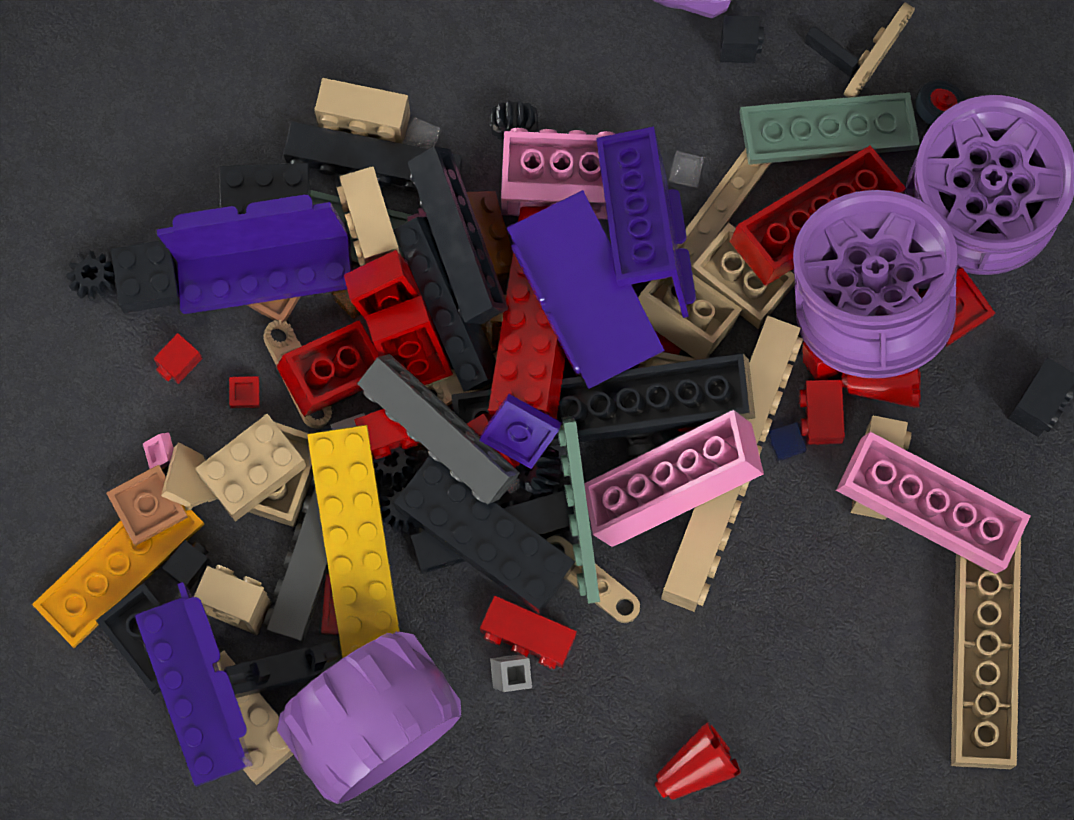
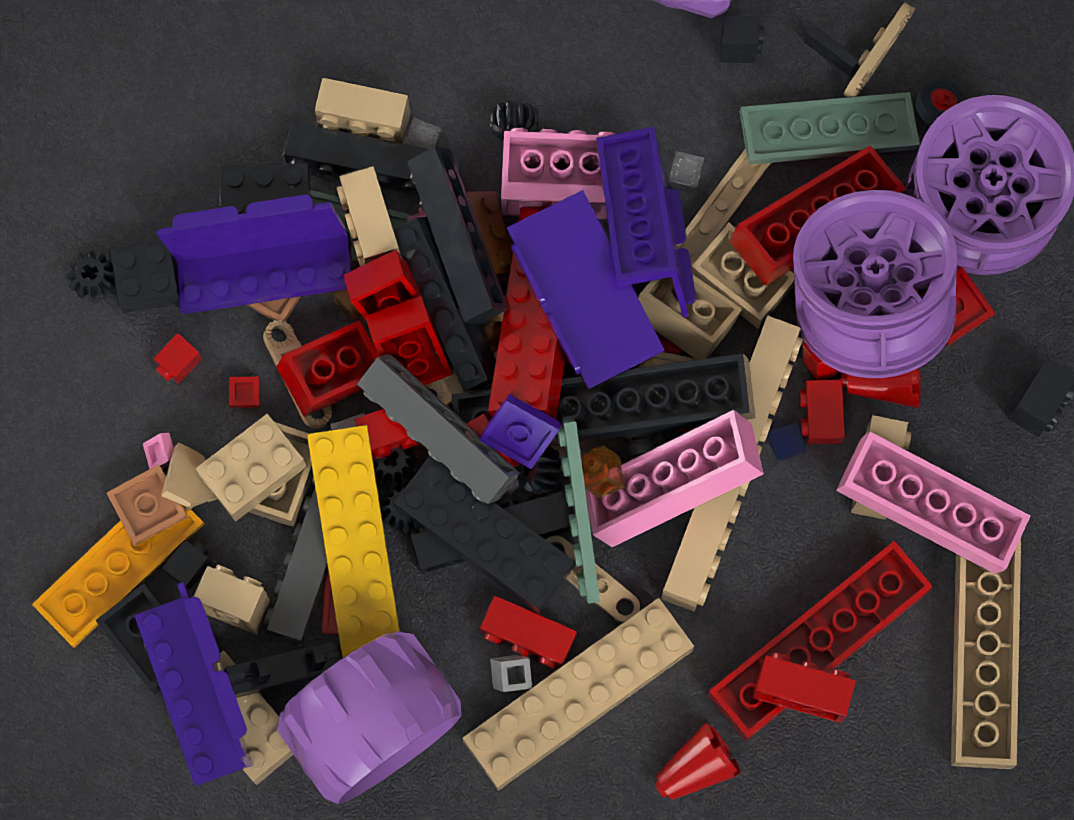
none -> tan brick [463,598,694,791]
none -> clear orange brick [581,446,625,498]
none -> red brick [707,541,933,742]
none -> red brick [753,653,856,723]

